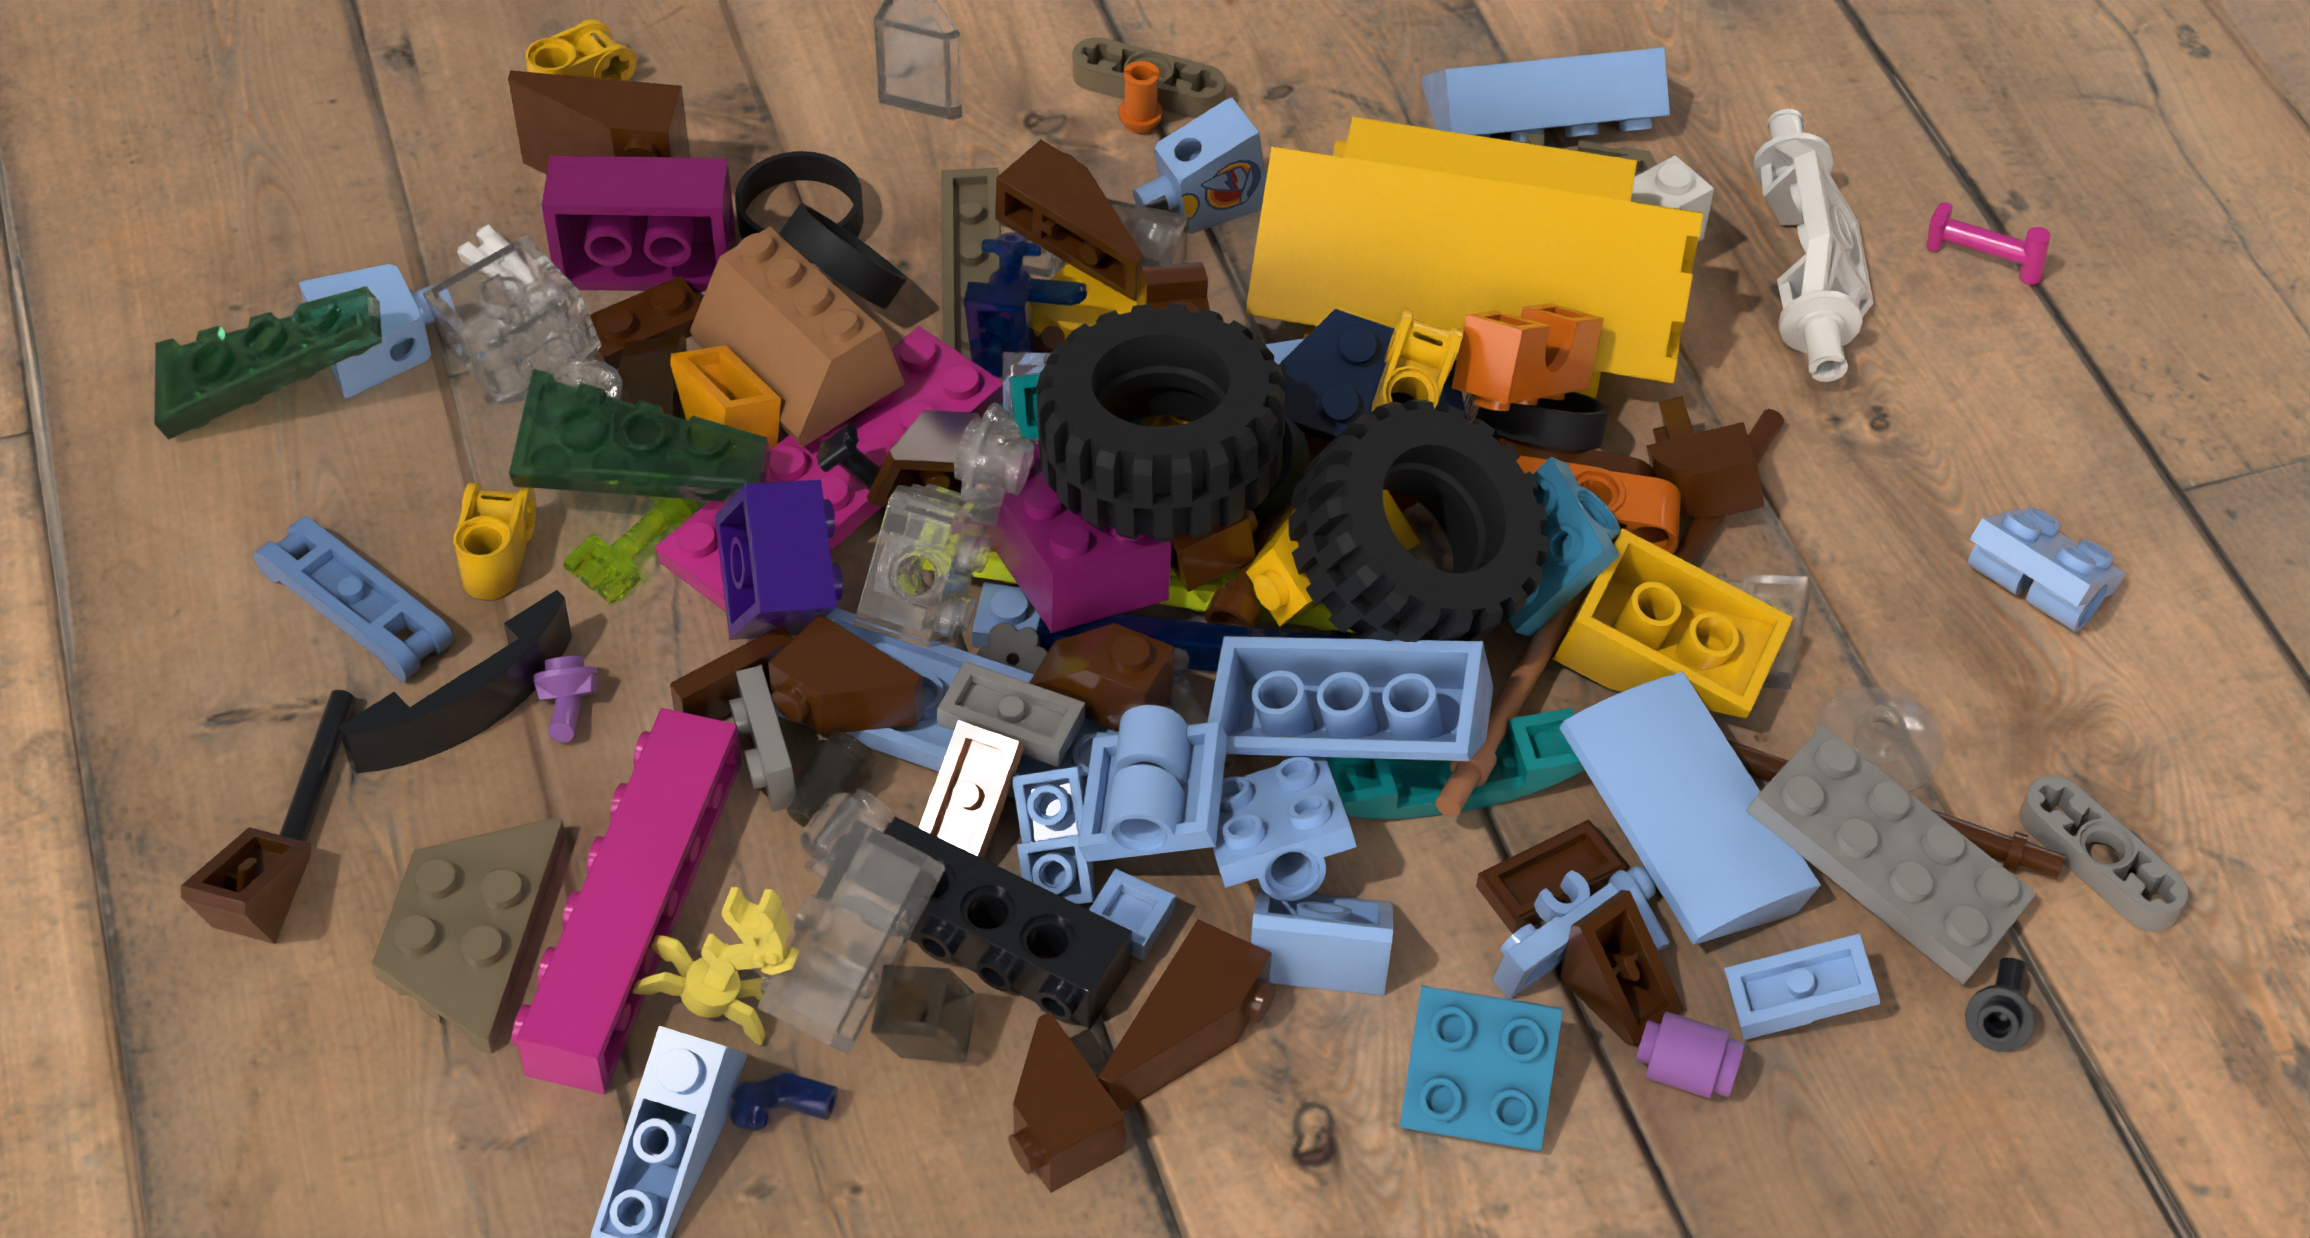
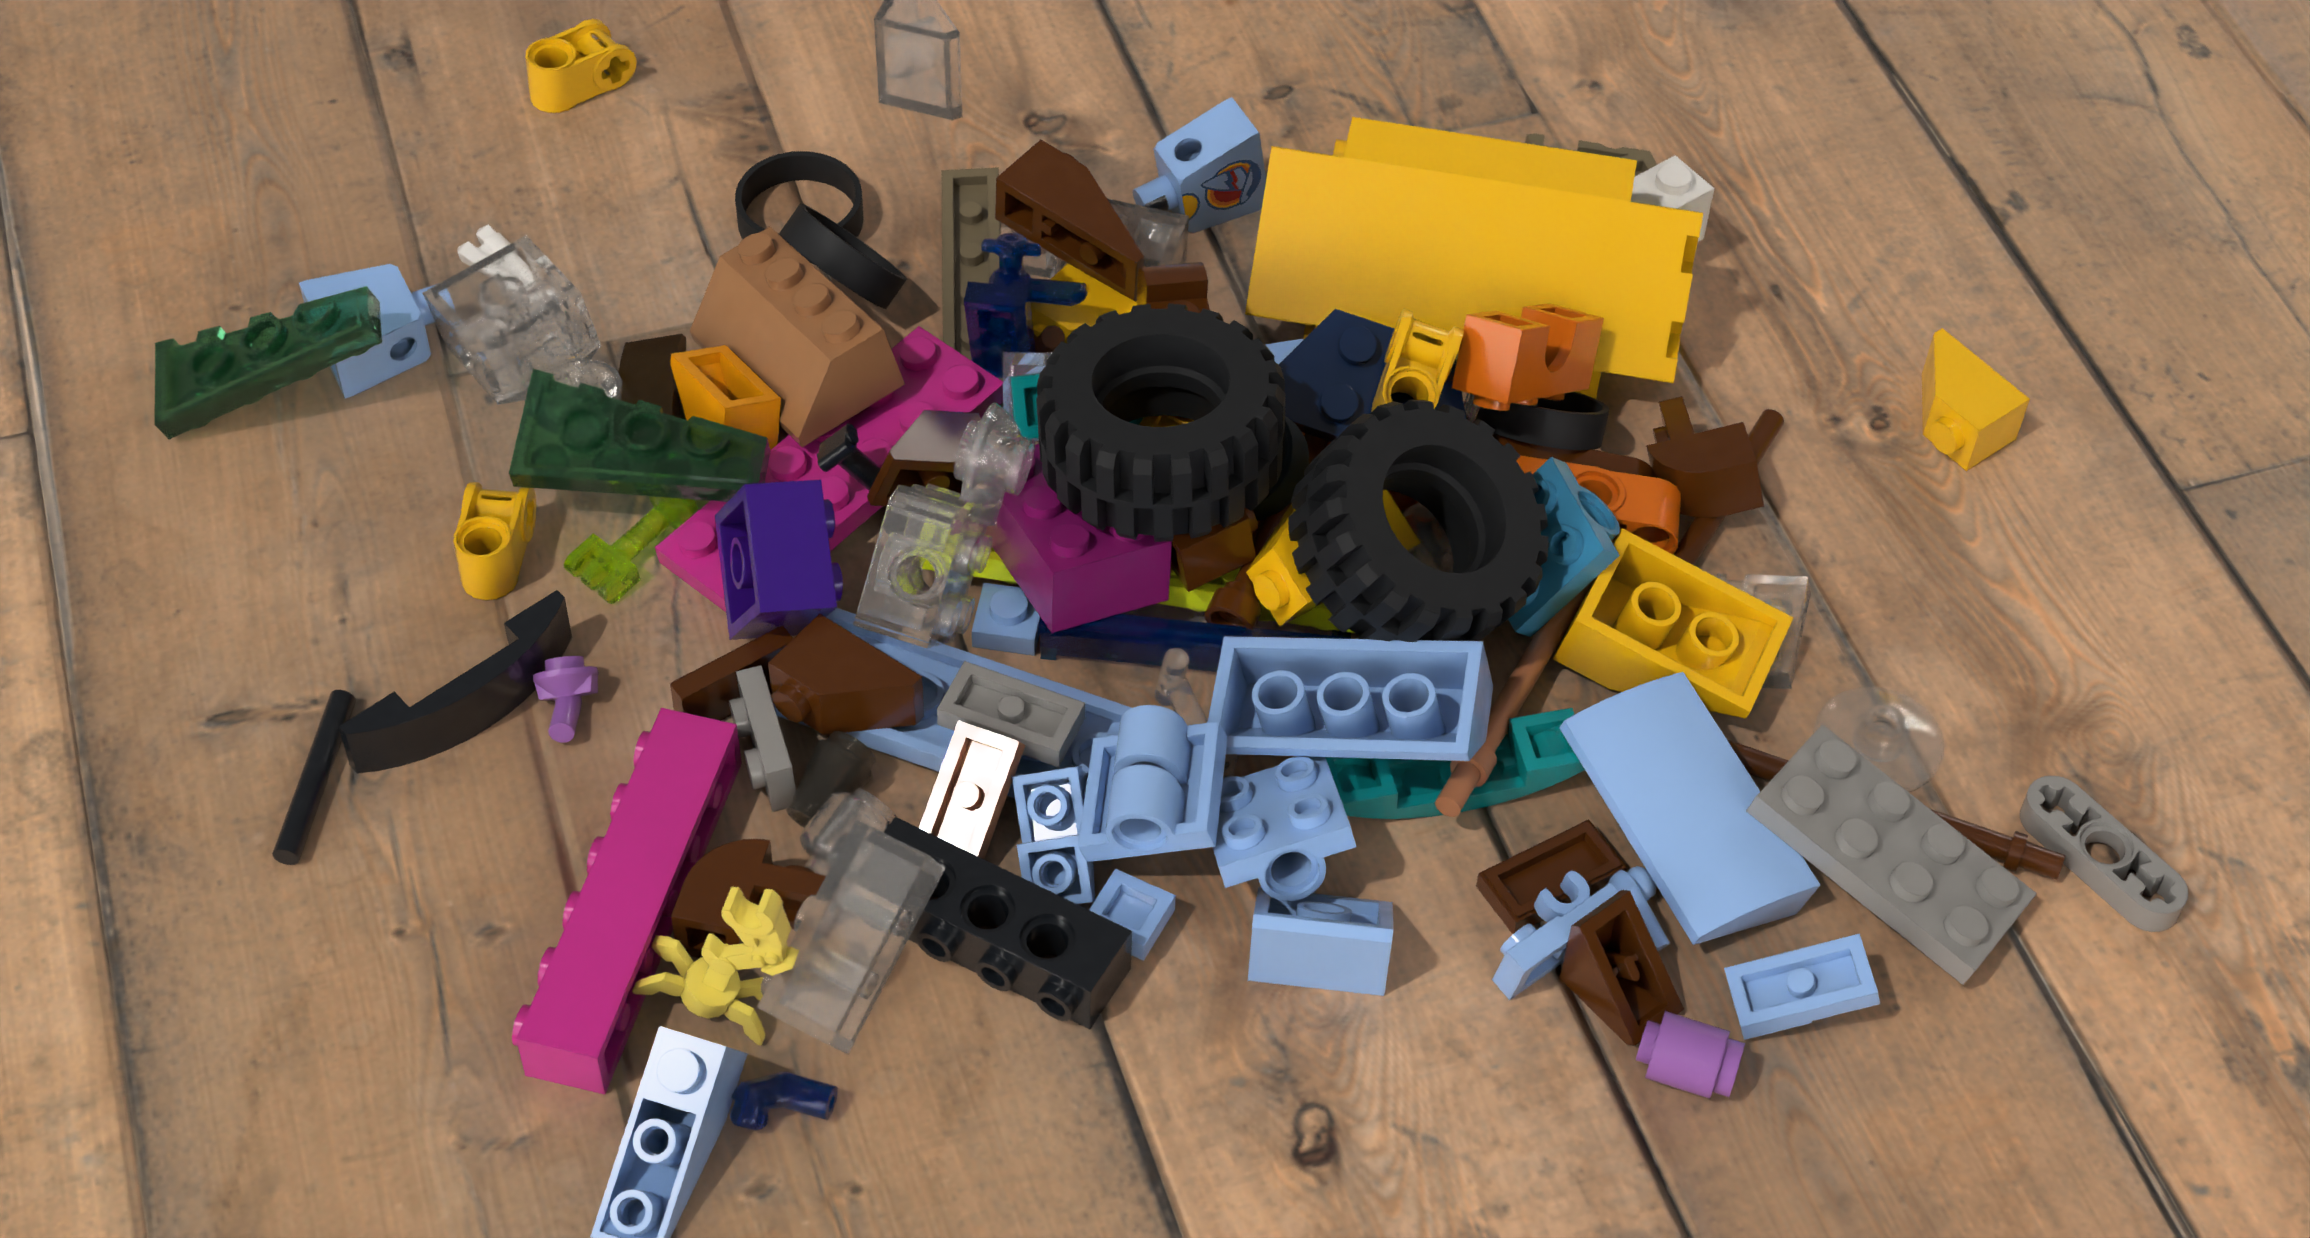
reddish brown slope [181,827,311,944] -> none
medium blue plate [253,516,455,682] -> none
dark tan wing [372,818,566,1053] -> none
reddish brown slope [508,70,690,175] -> none
magenta brick [541,156,737,292] -> none
reddish brown plate [576,276,702,373] -> none
clear smoke brick [871,965,978,1063] -> none
dark grey plant [977,623,1048,674] -> none
reddish brown slope [1009,1011,1125,1193] -> none
reddish brown slope [1029,623,1174,731] -> none
dark tan beam [1072,37,1226,118] -> none
reddish brown slope [1098,919,1276,1112] -> none
orange pin [1118,61,1163,134] -> none
dark azure plate [1399,985,1563,1151] -> none
light blue slope [1421,47,1670,142] -> none
white plate [1752,109,1874,382] -> none
dark pink piece [1926,202,2050,285] -> none
black plate [1965,957,2036,1052] -> none
light blue plate [1968,507,2127,632] -> none
none -> reddish brown brick [671,839,832,958]
none -> yellow slope [1922,328,2030,471]

